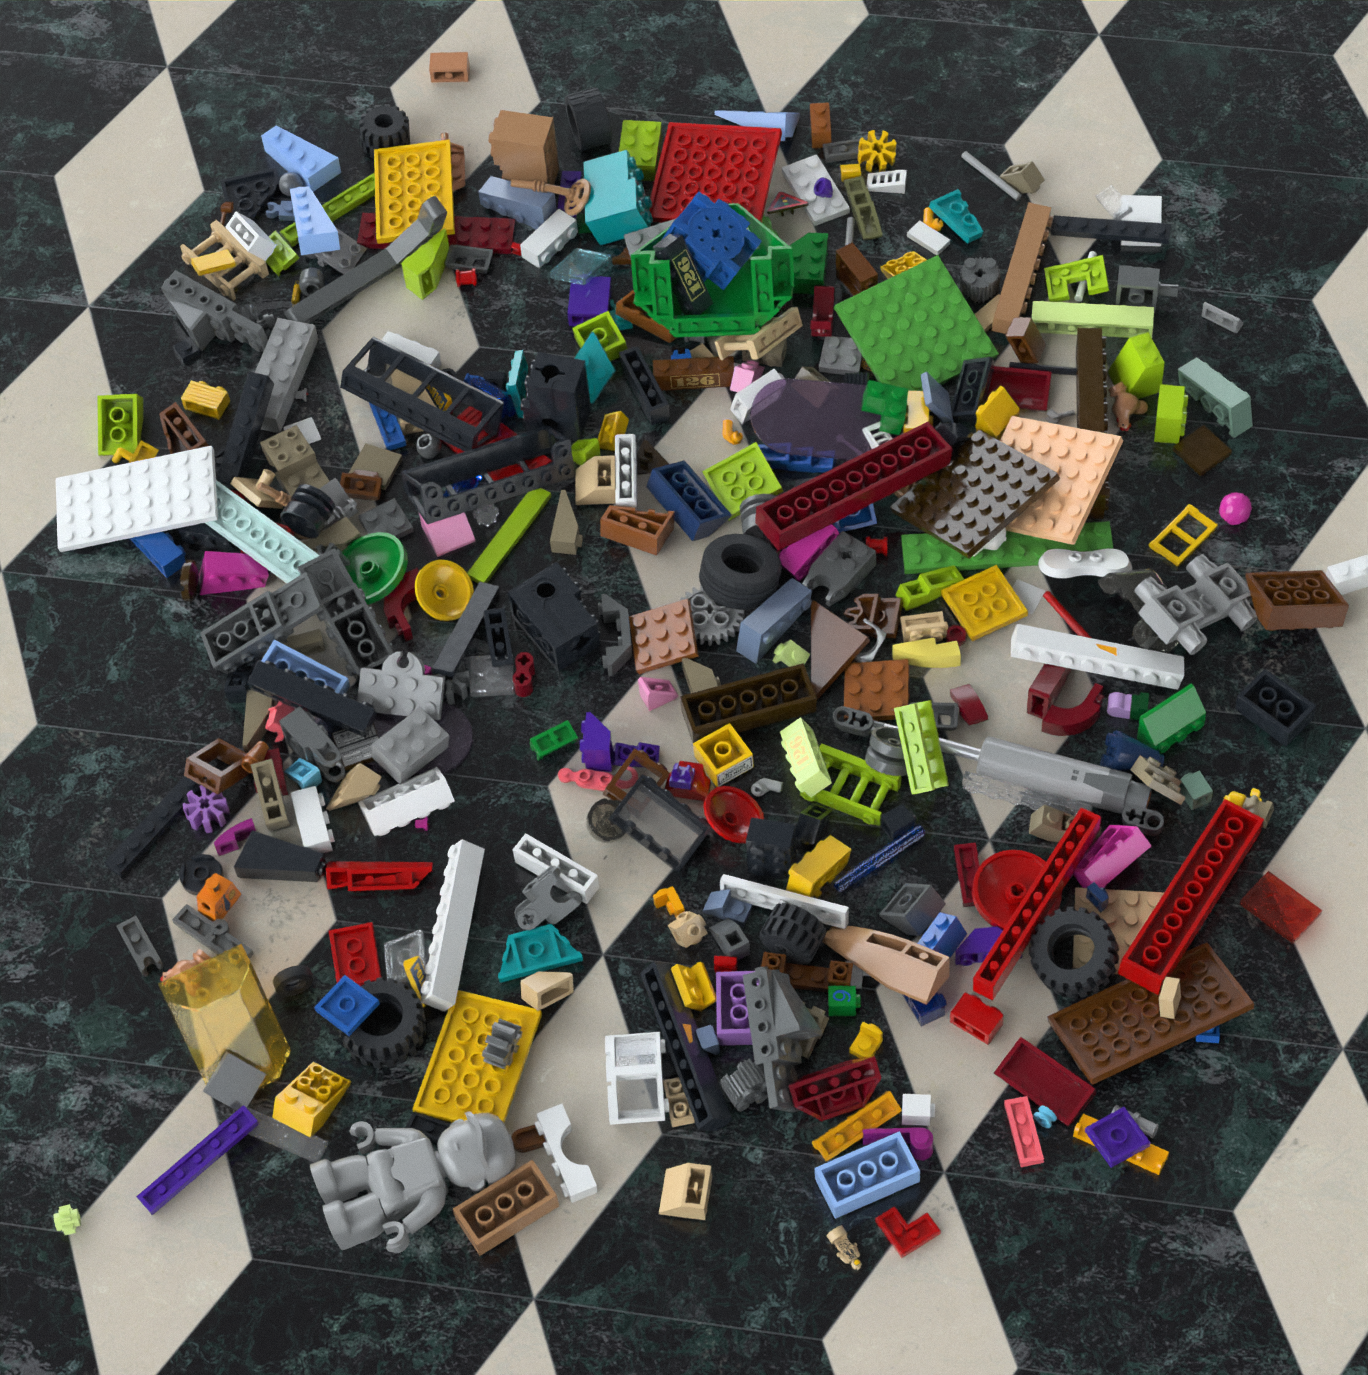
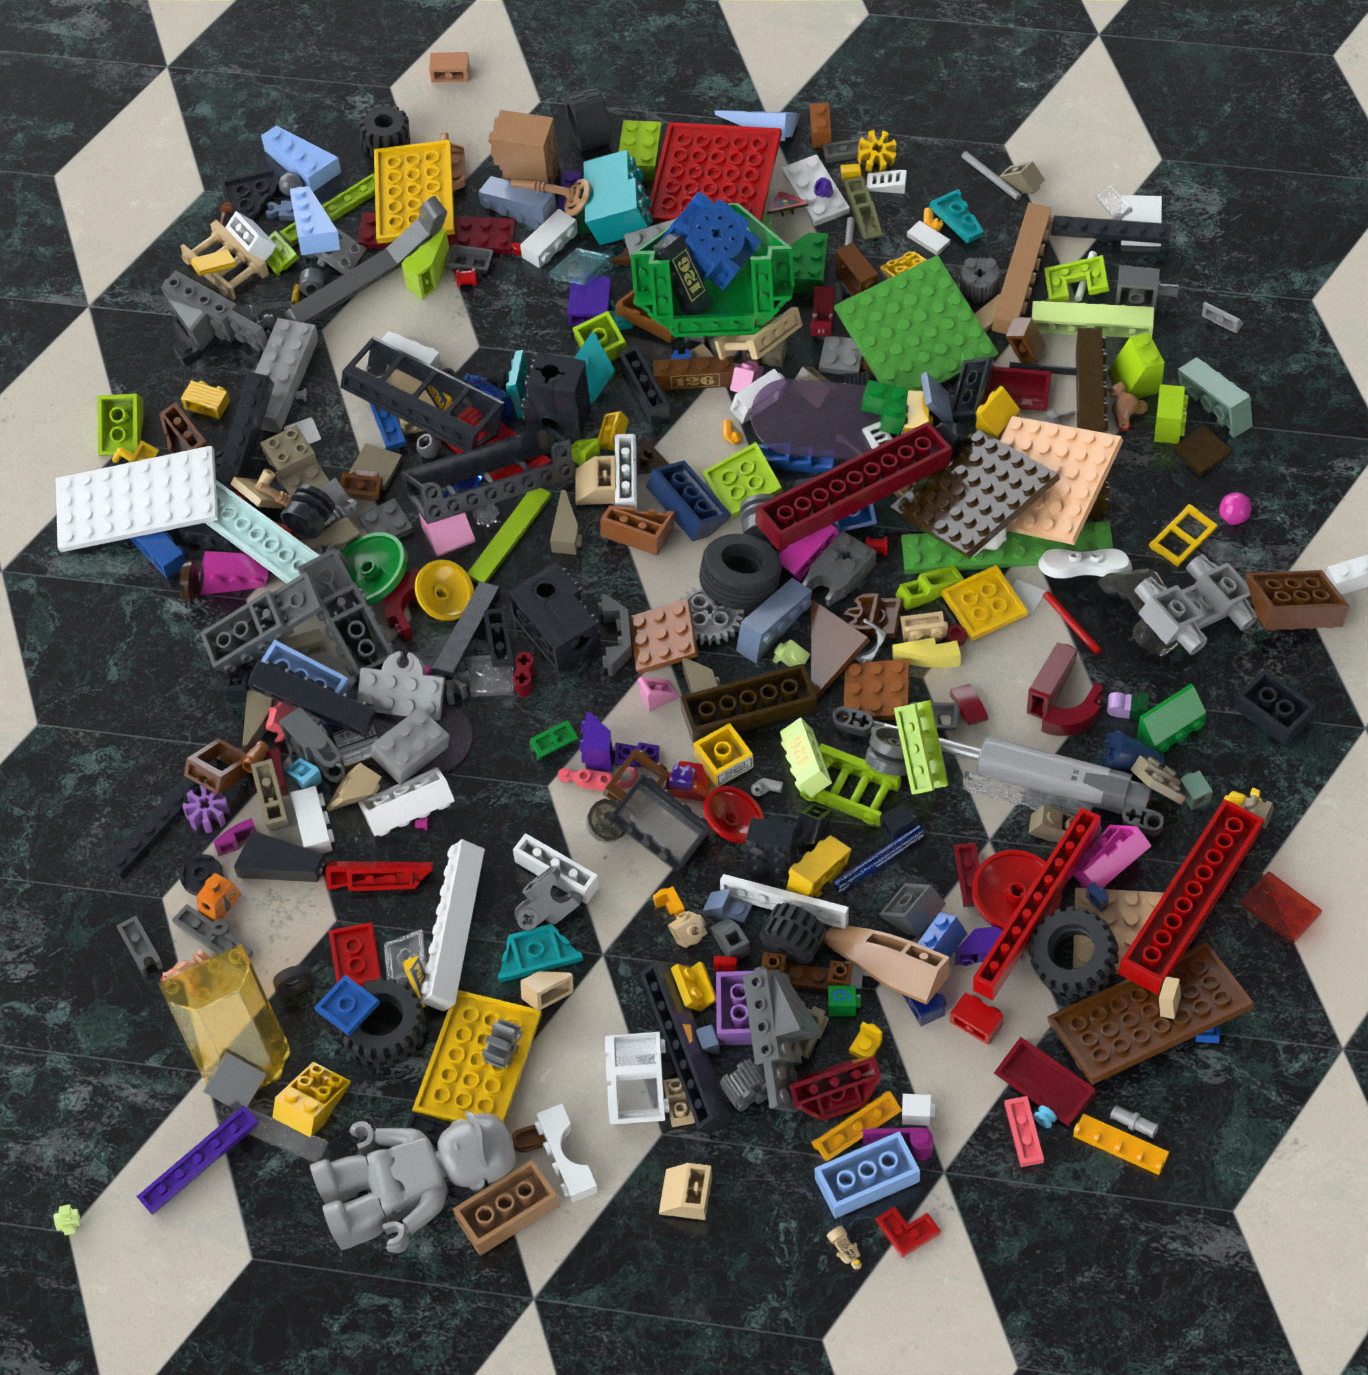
white brick [1011,624,1184,690] -> none
dark purple tile [1085,1107,1151,1168] -> none

